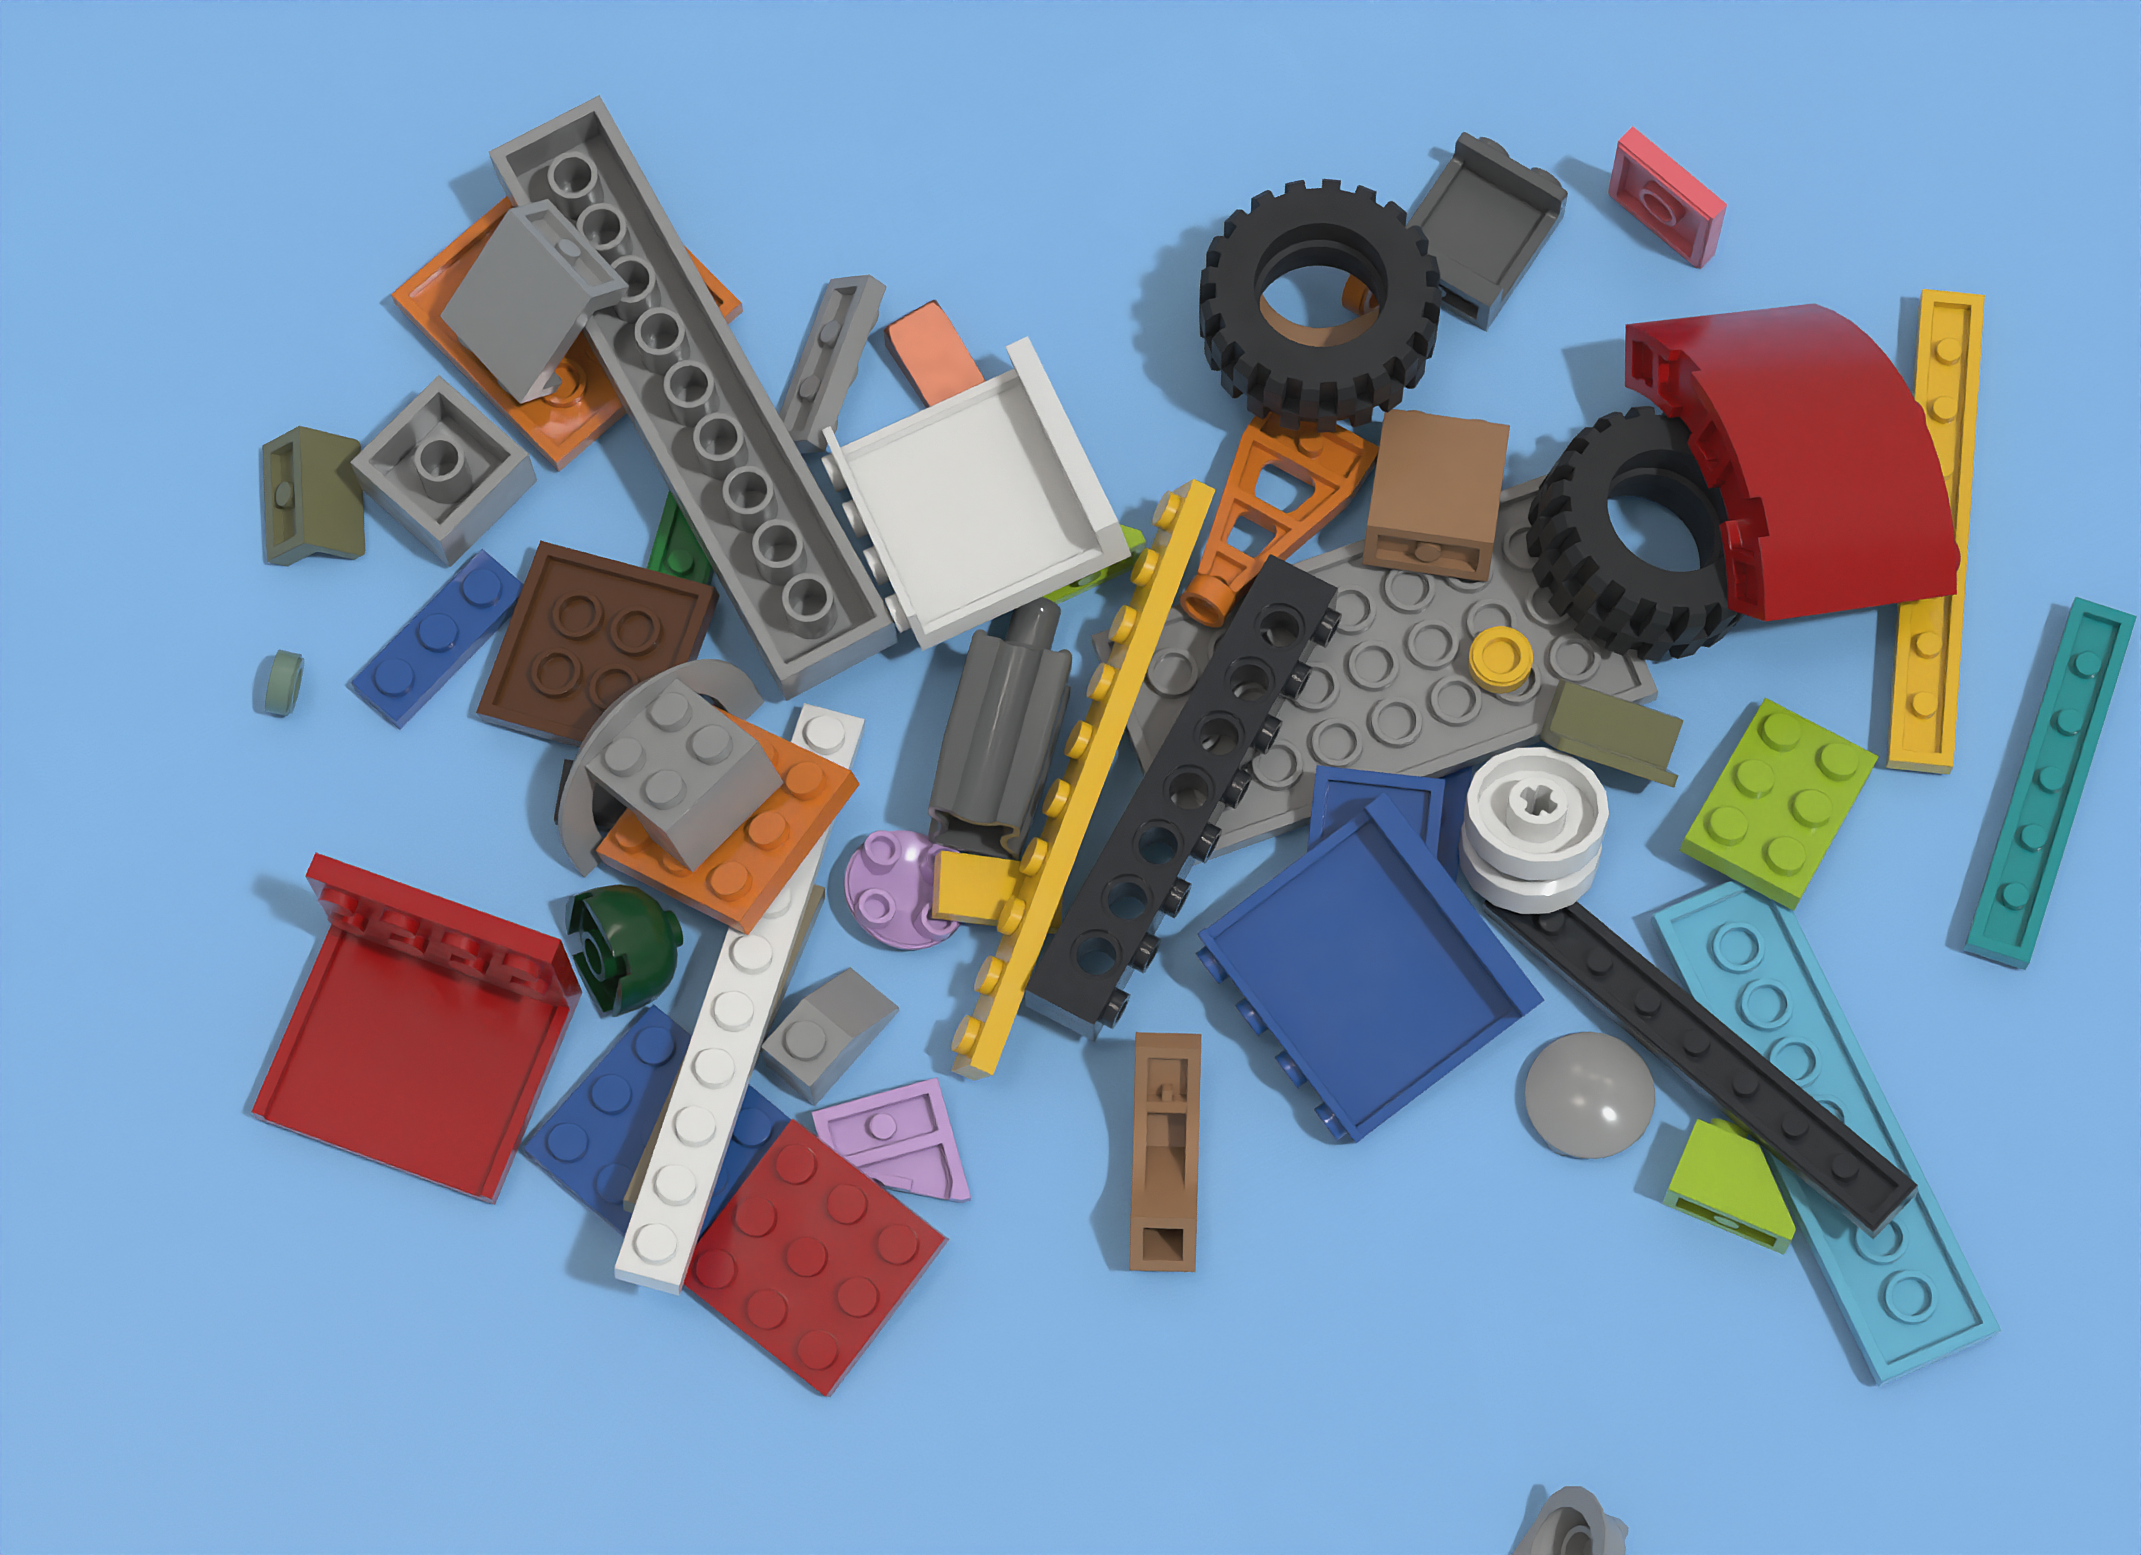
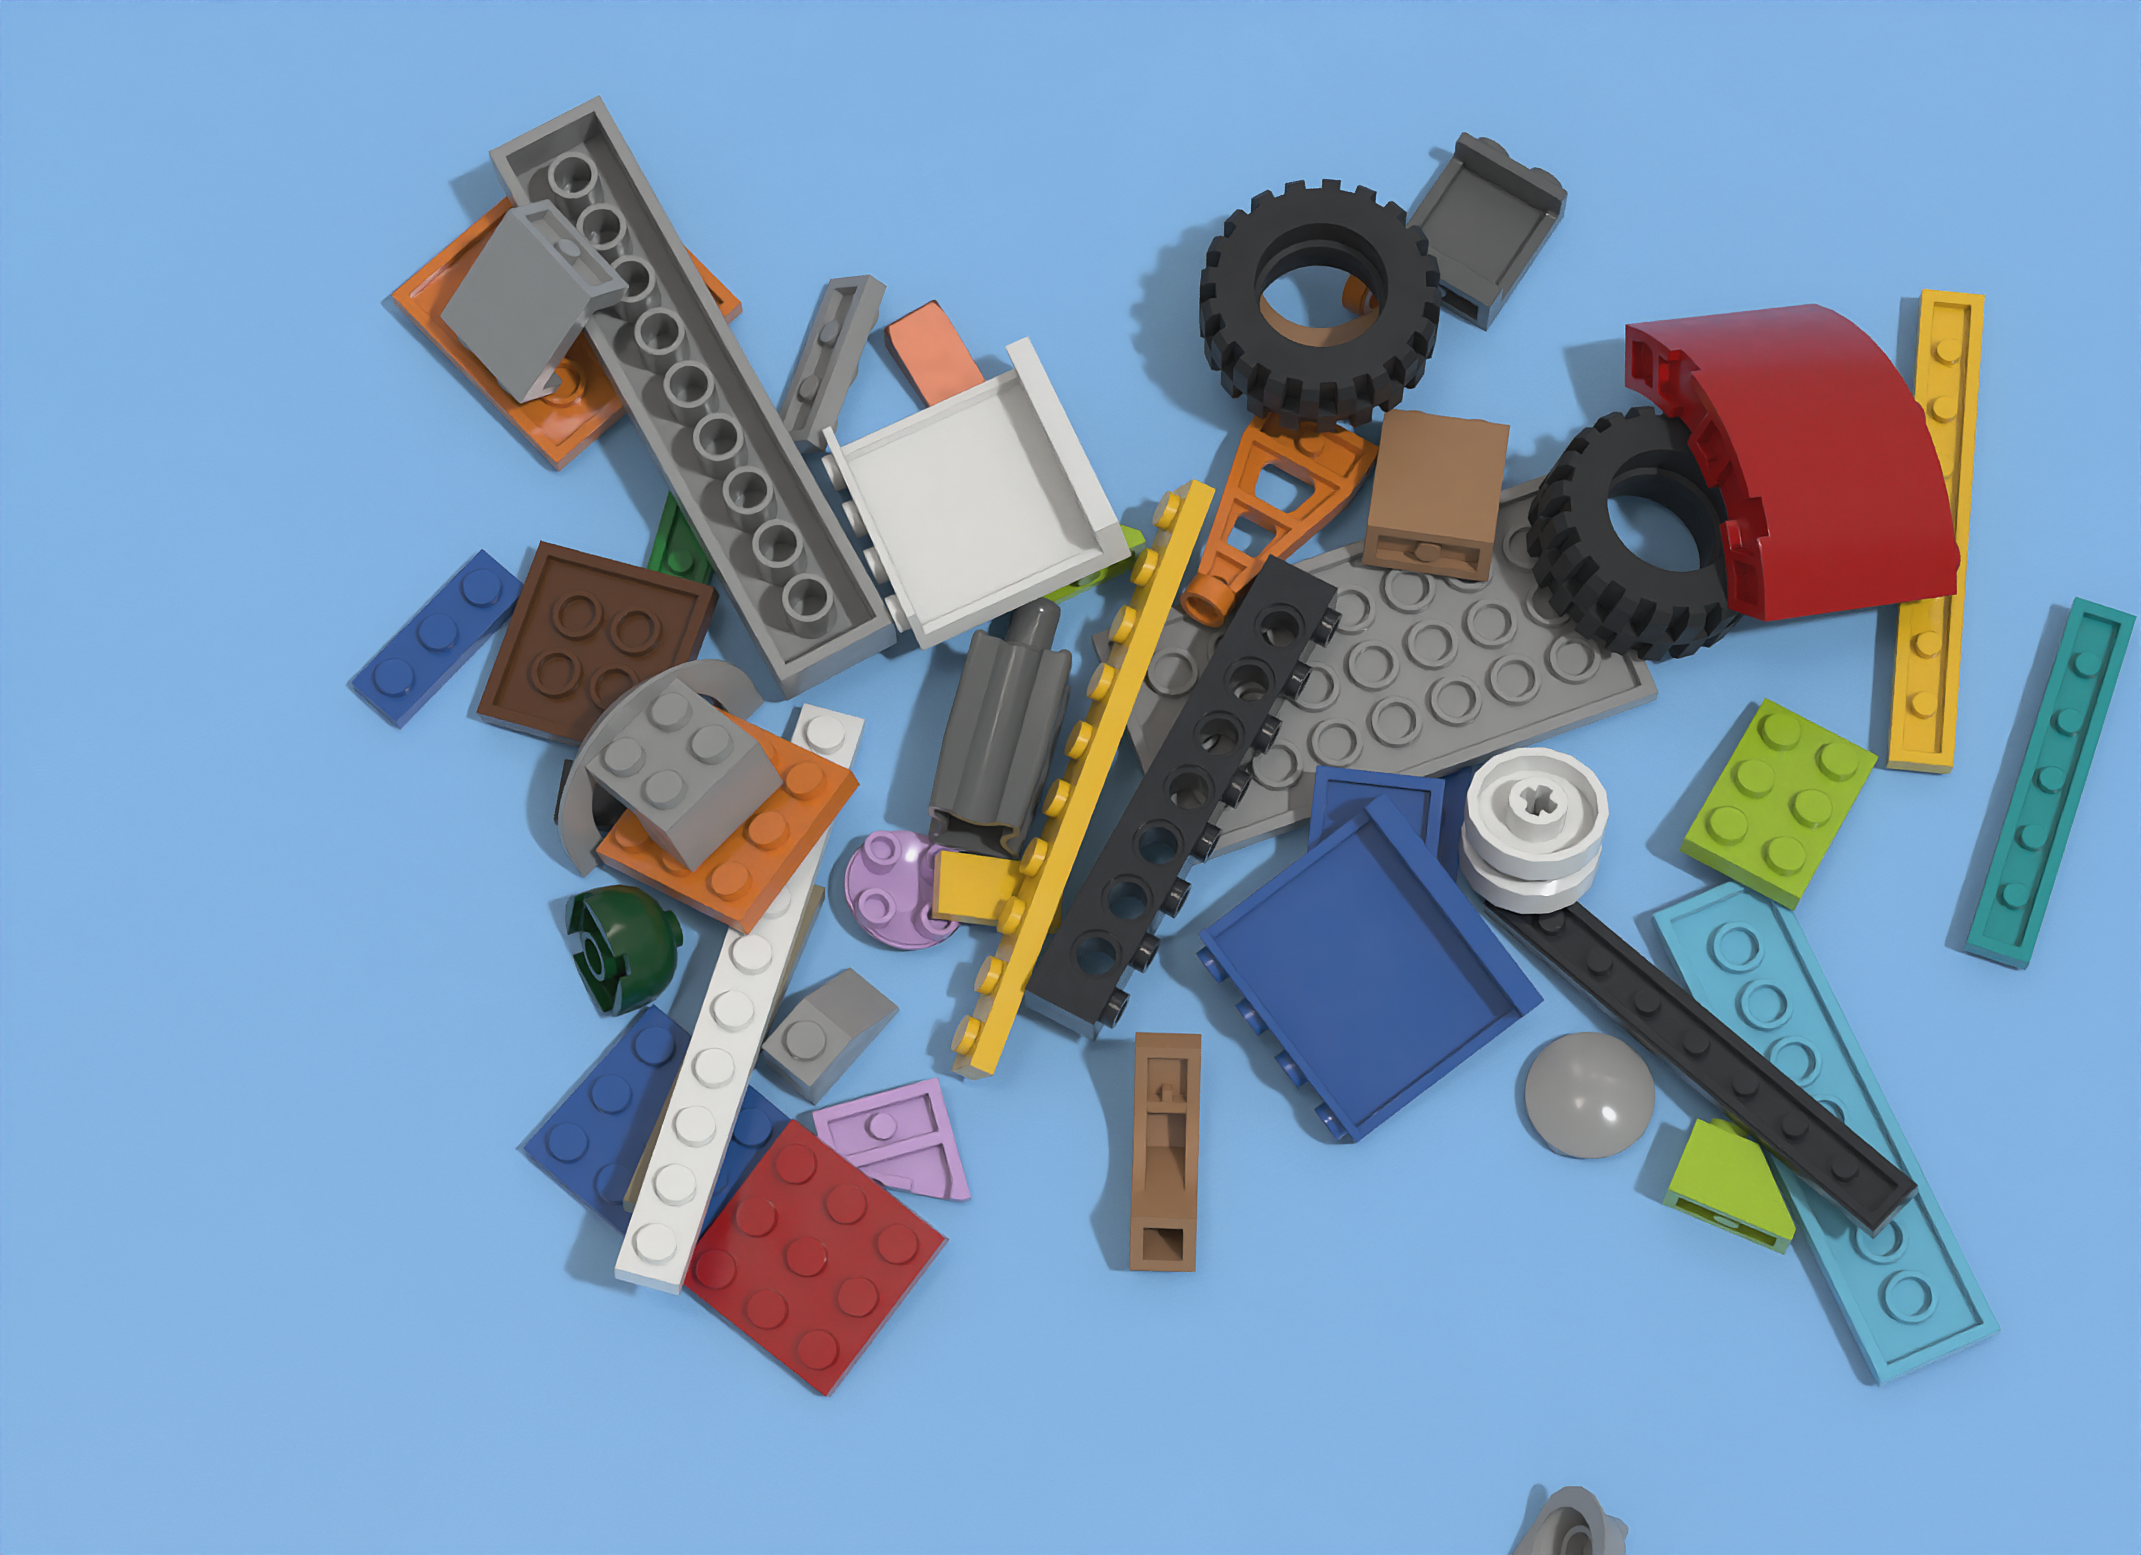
red bracket [251,852,582,1205] -> none
olive panel [263,426,365,567] -> none
sand green tile [265,649,304,716] -> none
light grey brick [350,375,537,567] -> none
yellow tile [1468,626,1533,694] -> none
olive panel [1539,678,1684,788] -> none
coral tile [1608,126,1727,269] -> none

